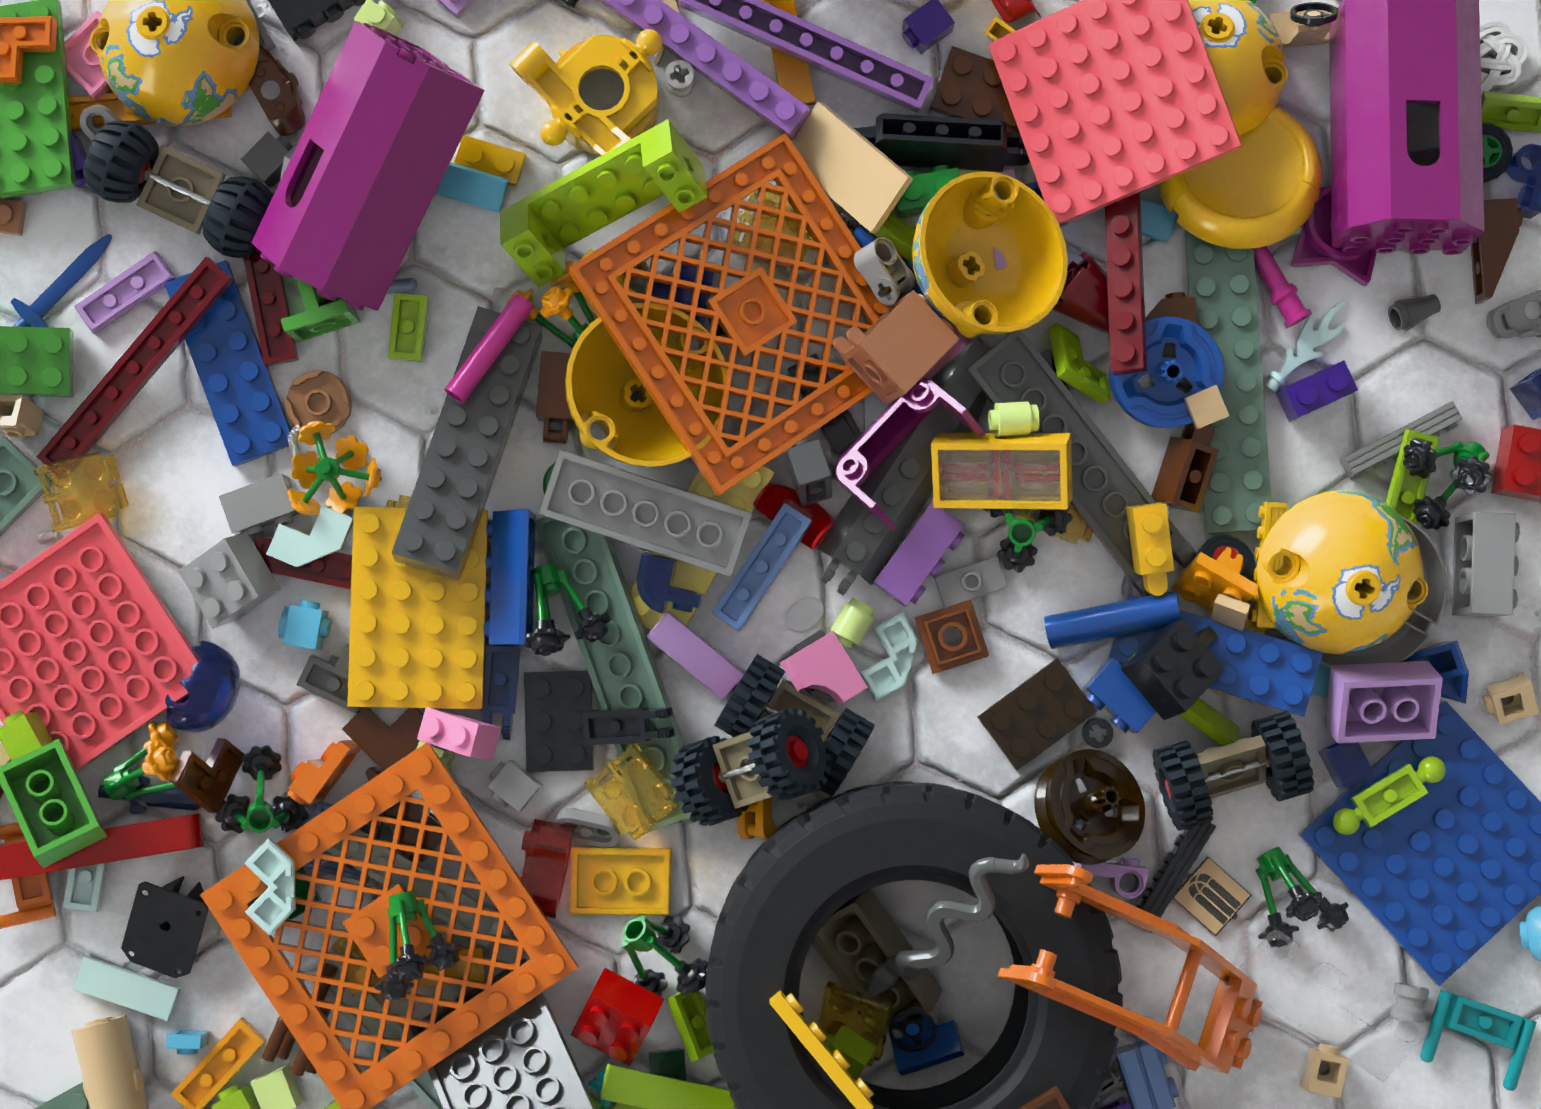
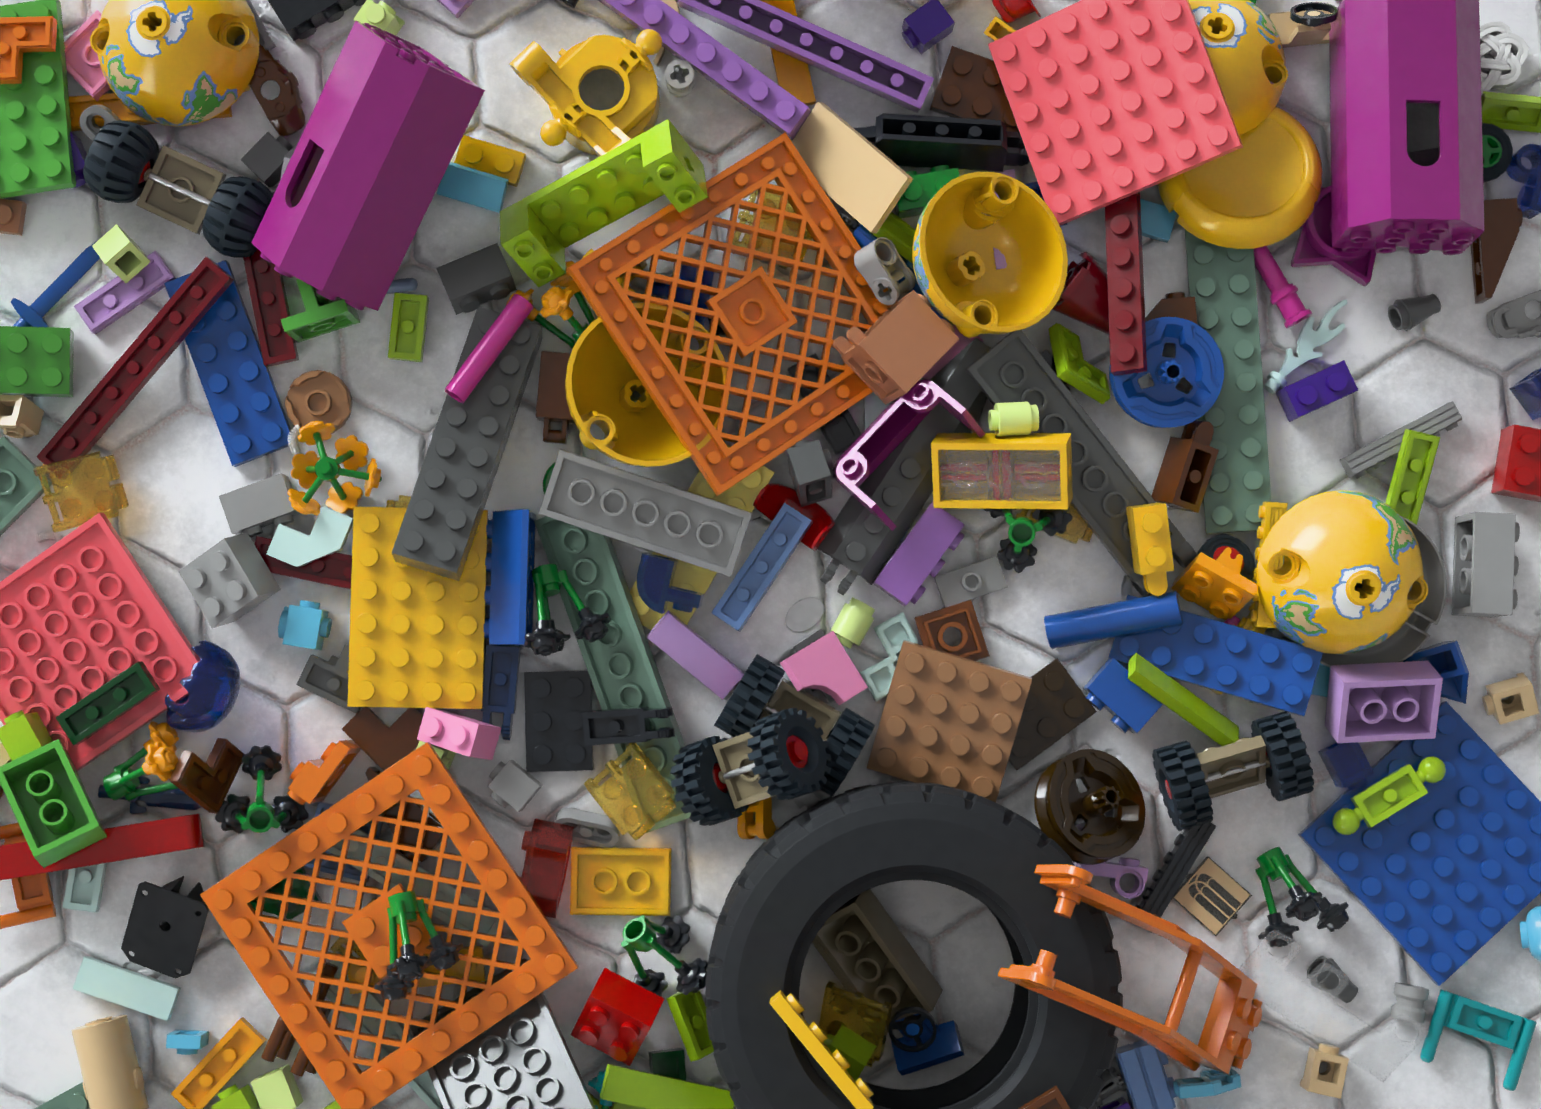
light aqua tile [244,838,296,936] -> none
dark grey animal [864,853,1029,997] -> none
black bush [1082,718,1113,748] -> none
black hinge [1121,618,1225,721] -> none
tan tile [1184,385,1229,429] -> none
tan tile [1211,593,1250,632] -> none
black plant [1403,439,1493,530] -> none
none -> dark green plate [56,661,160,746]
none -> yellowish green brick [92,224,151,283]
none -> dark grey brick [436,243,517,315]
none -> medium nougat plate [867,640,1032,803]
none -> medium azure tile [1173,1068,1241,1099]
none -> dark grey cone [1307,956,1358,1003]

